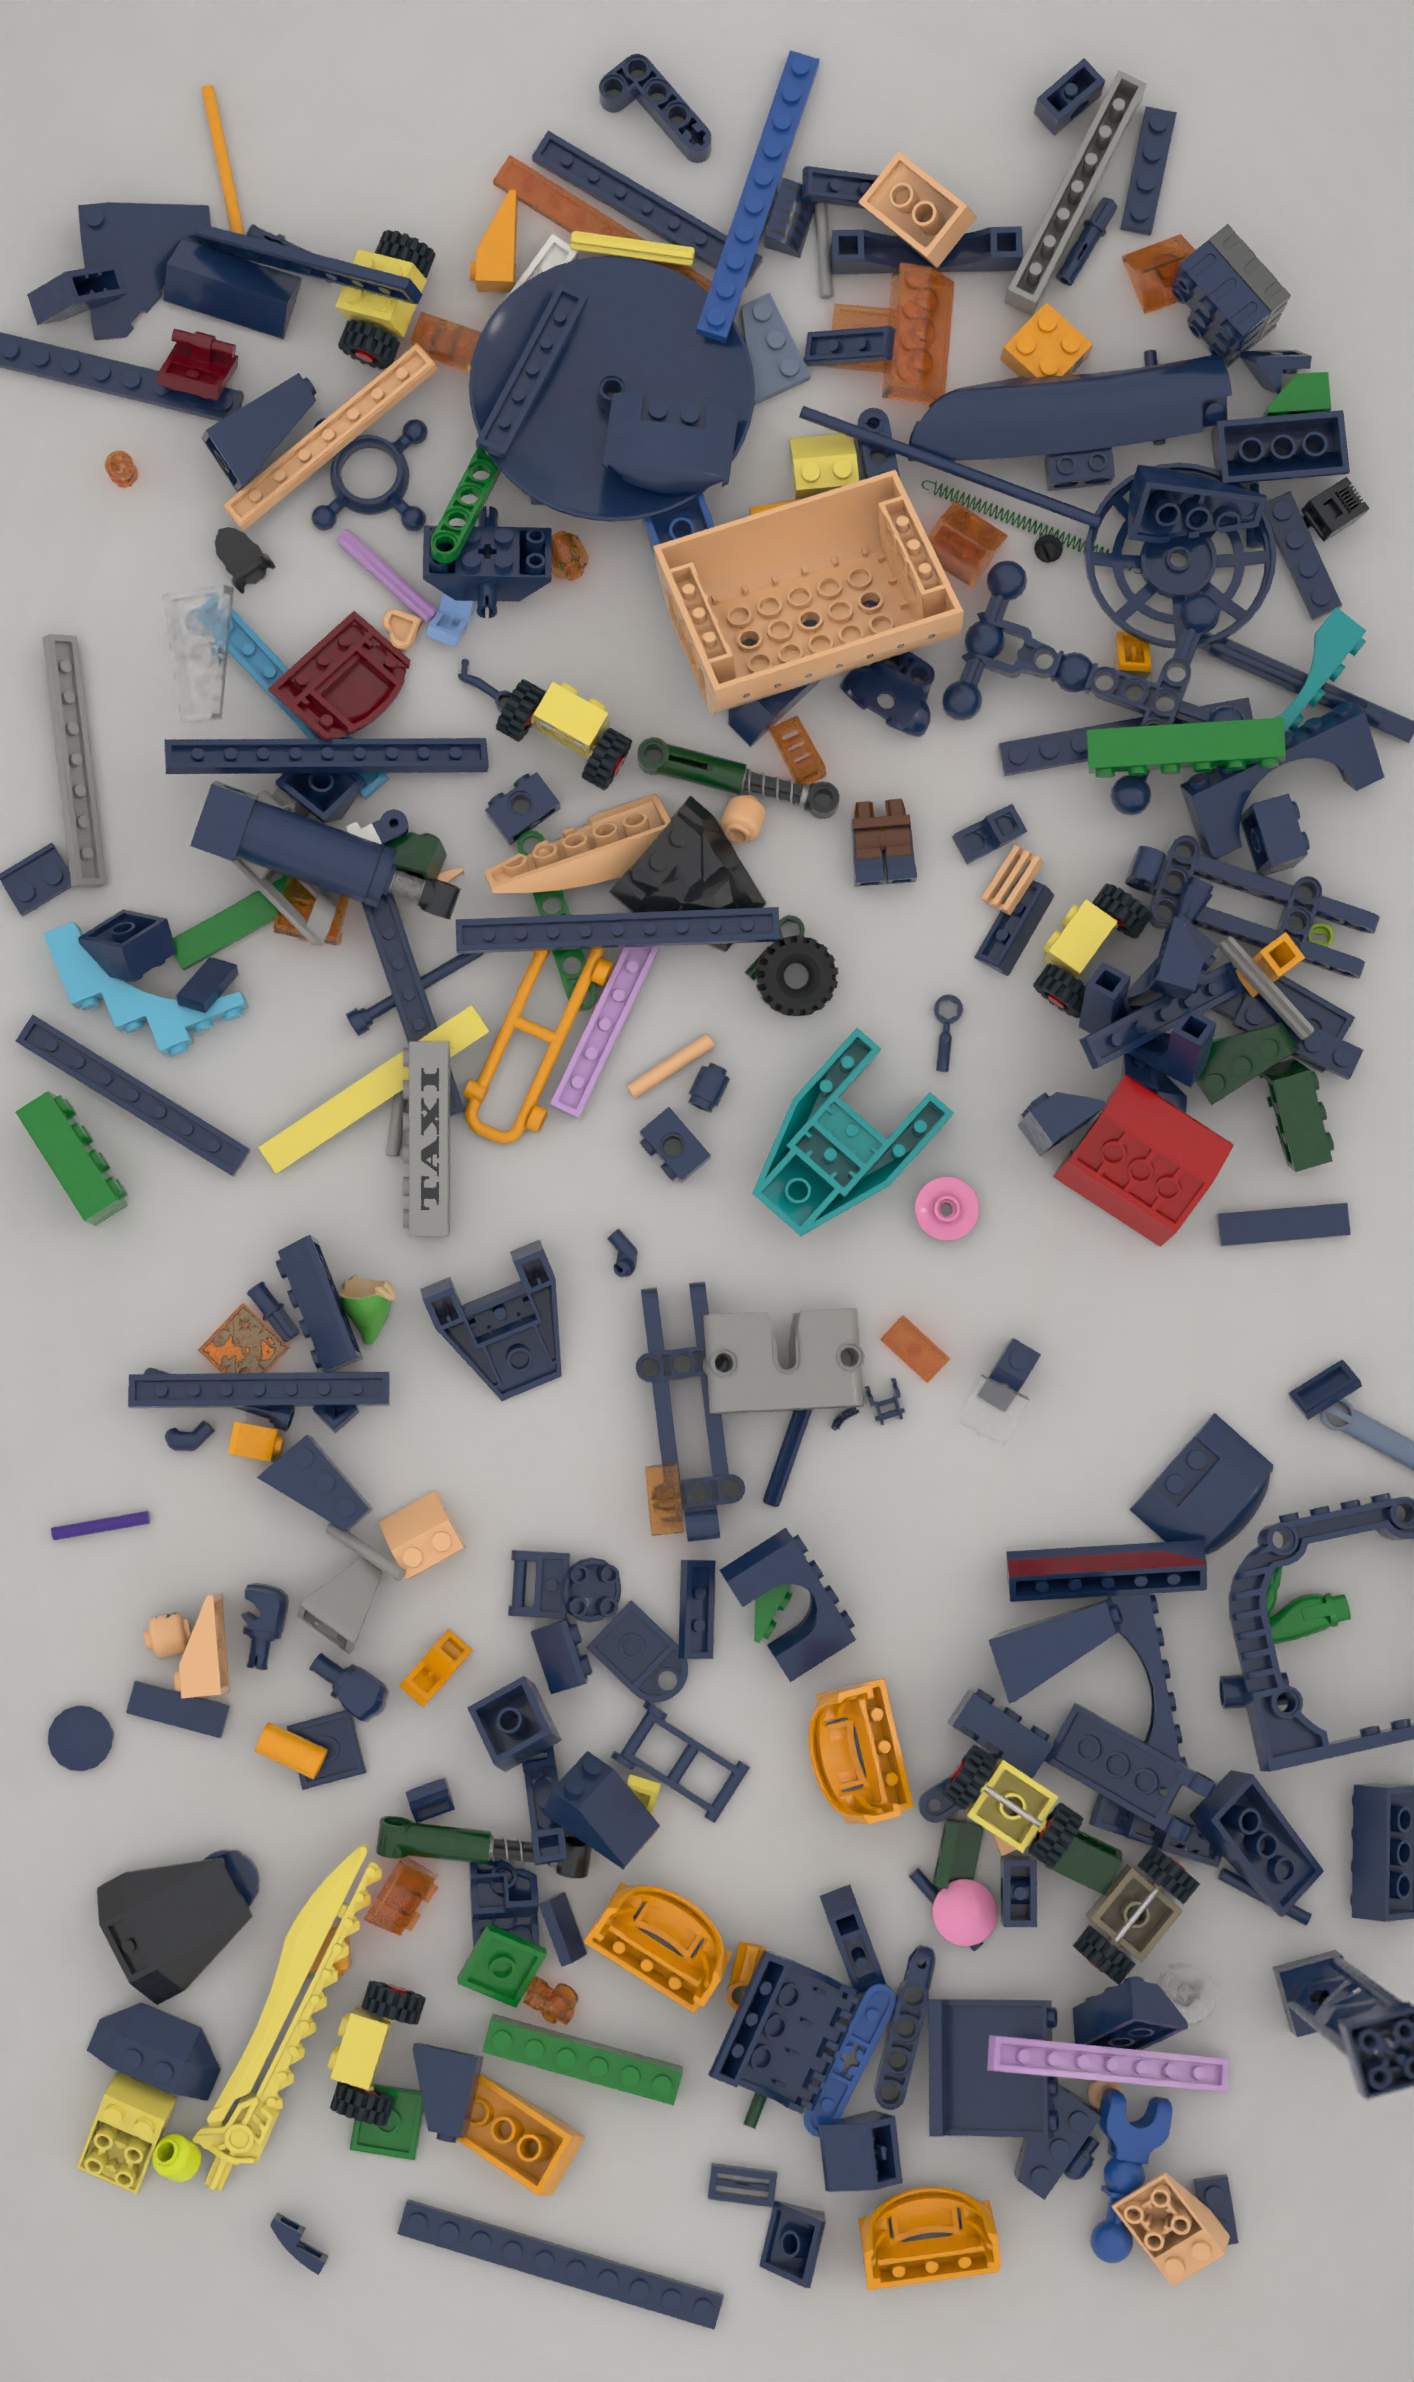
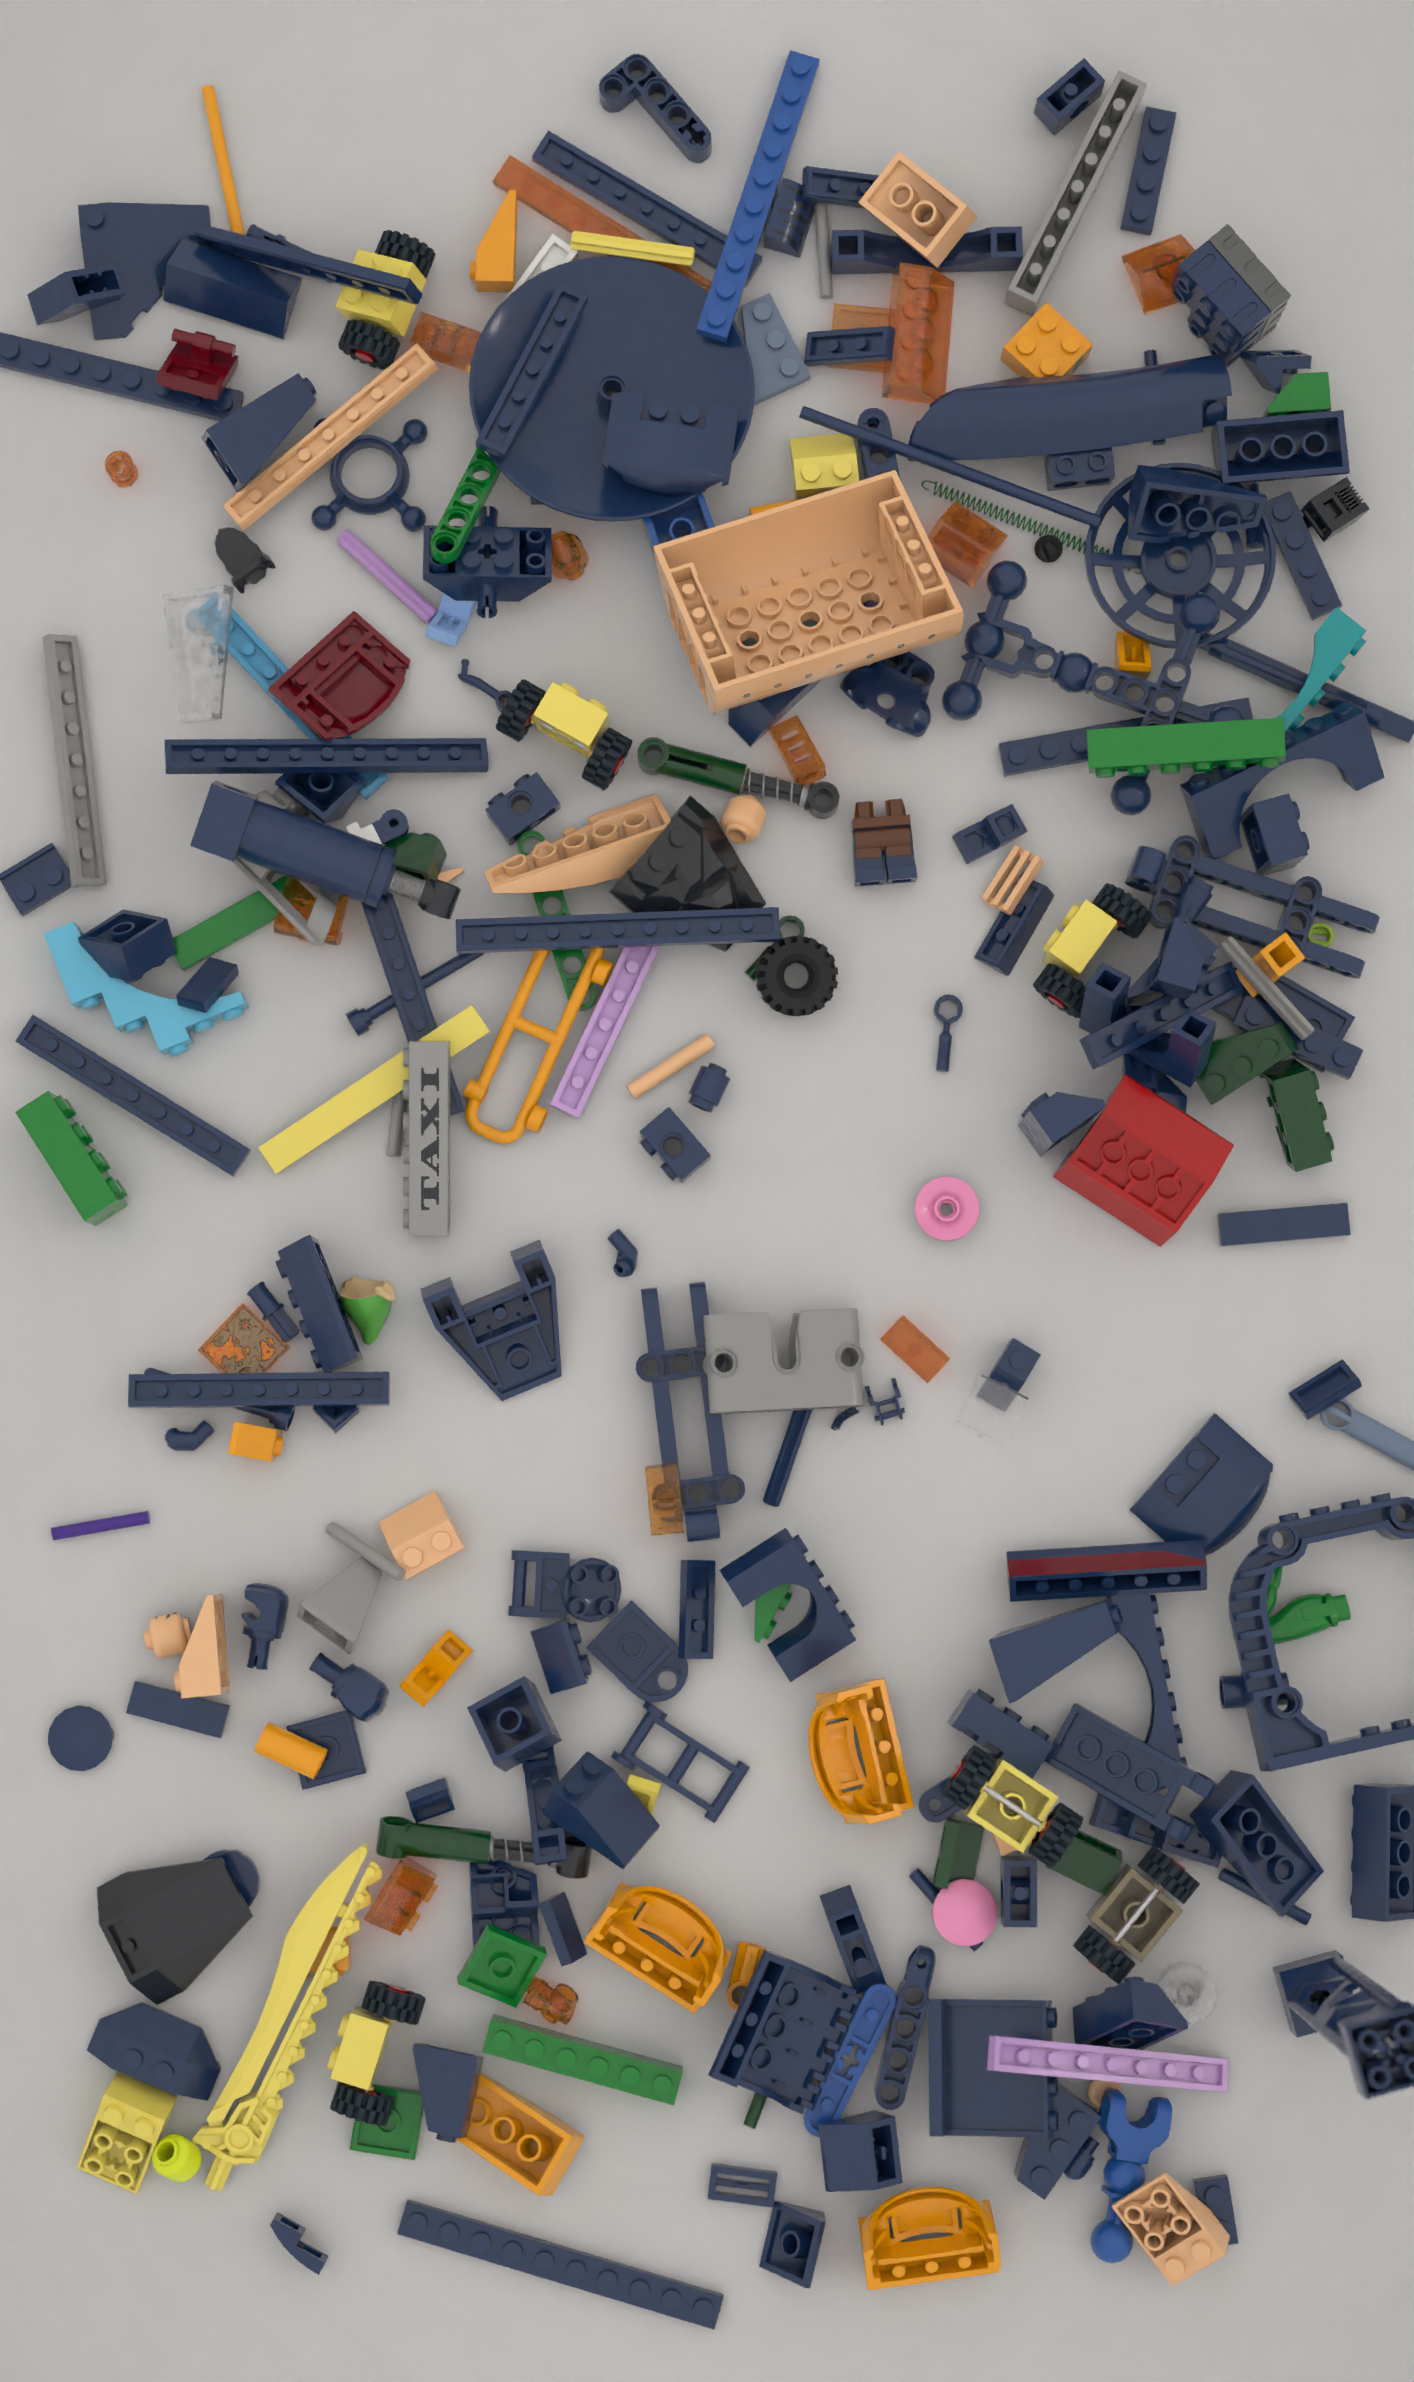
dark blue wedge [257,1435,373,1531] -> none
light nougat tile [382,609,422,651] -> none
teal wedge [752,1028,954,1237] -> none
dark blue axle [1056,197,1118,286] -> none

